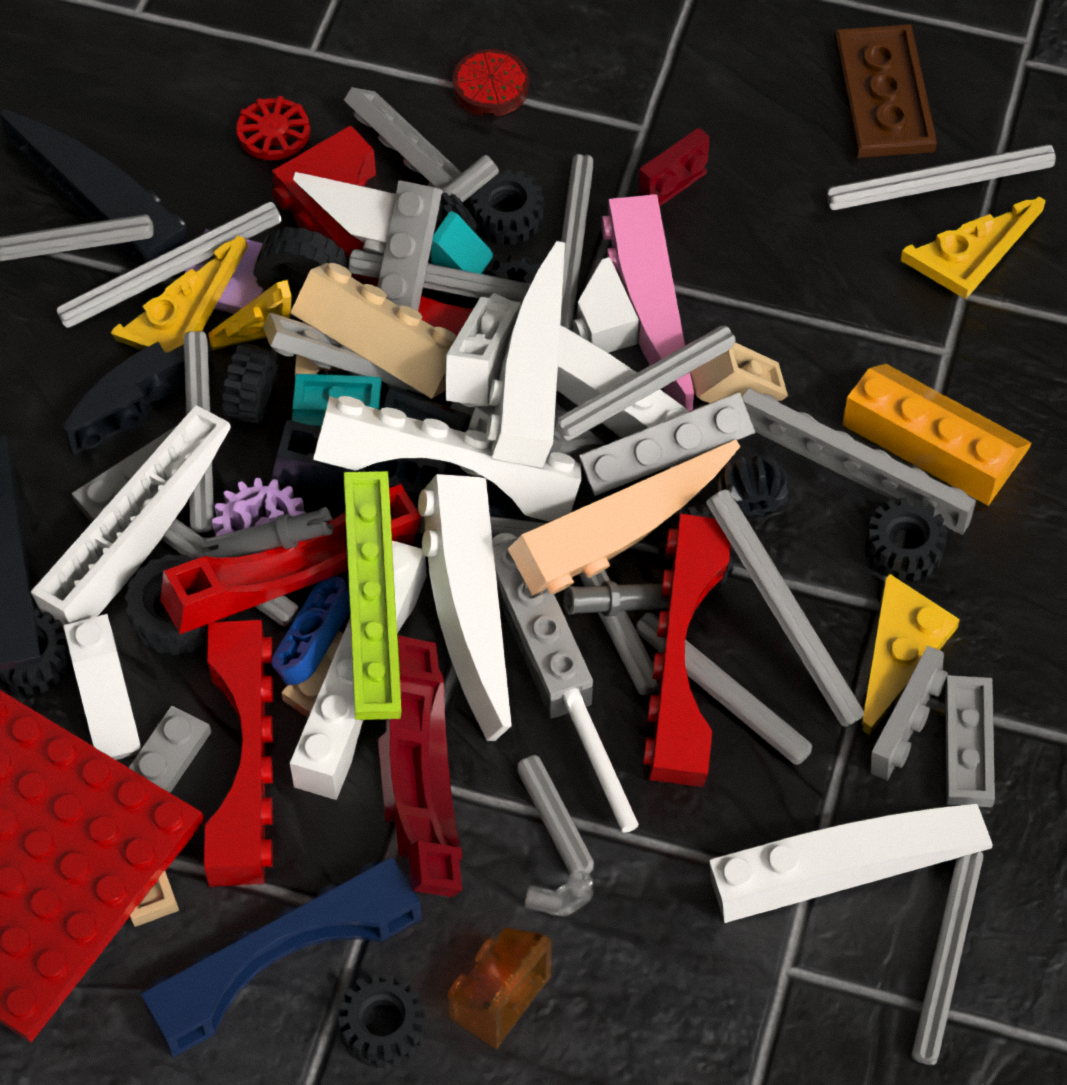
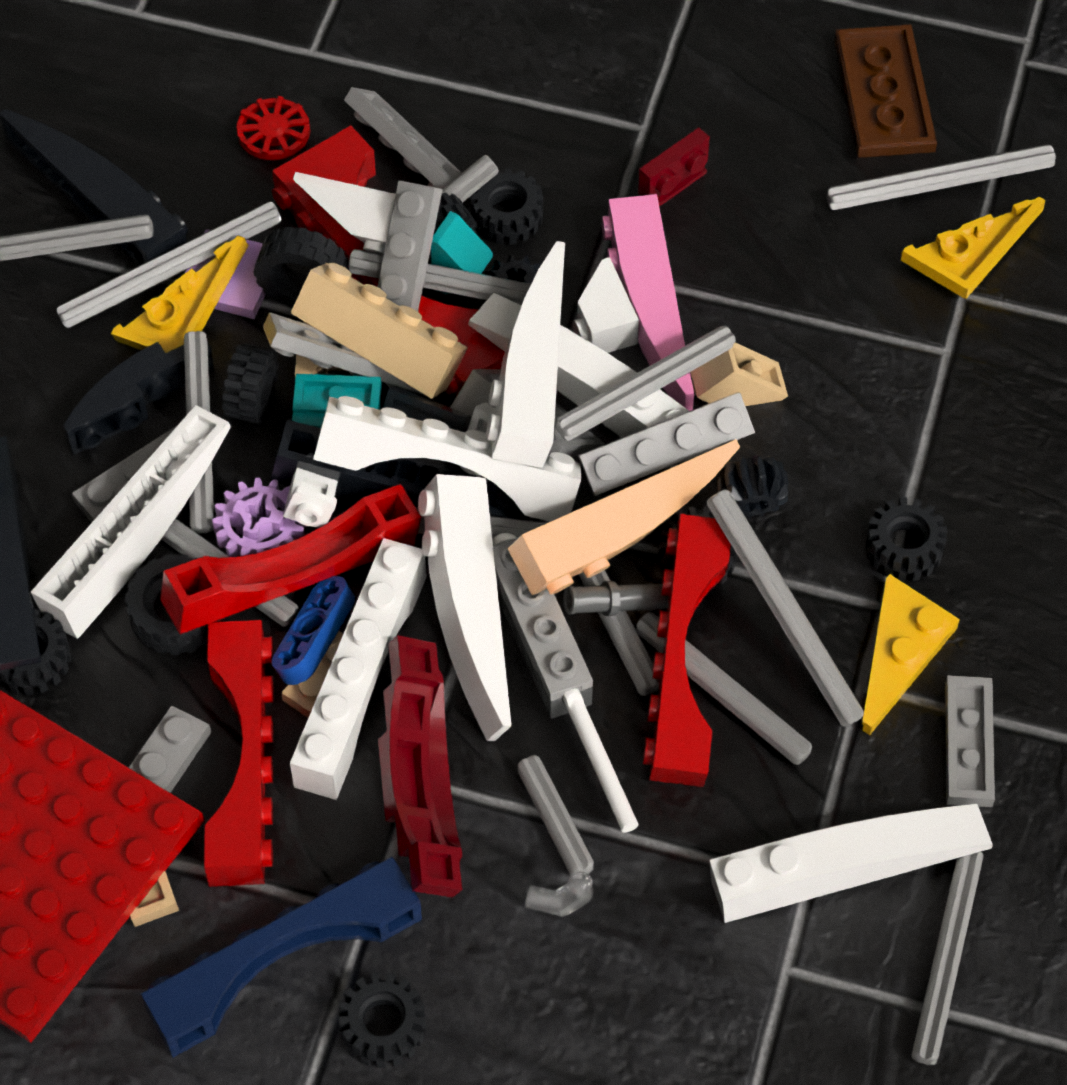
white slope [64,614,142,760] -> none
dark grey pin [201,507,334,558] -> none
yellow wing [208,280,291,350] -> none
lime plate [343,472,402,720] -> none
white slope [446,297,521,407] -> none
clear orange slope [447,927,552,1050] -> none
tile [452,49,530,116] -> none
light grey axle [560,154,593,331] -> none
light grey plate [742,388,976,535] -> none
light orange slope [842,364,1031,506] -> none
light grey plate [871,646,948,781] -> none
none -> white bracket [283,468,338,528]

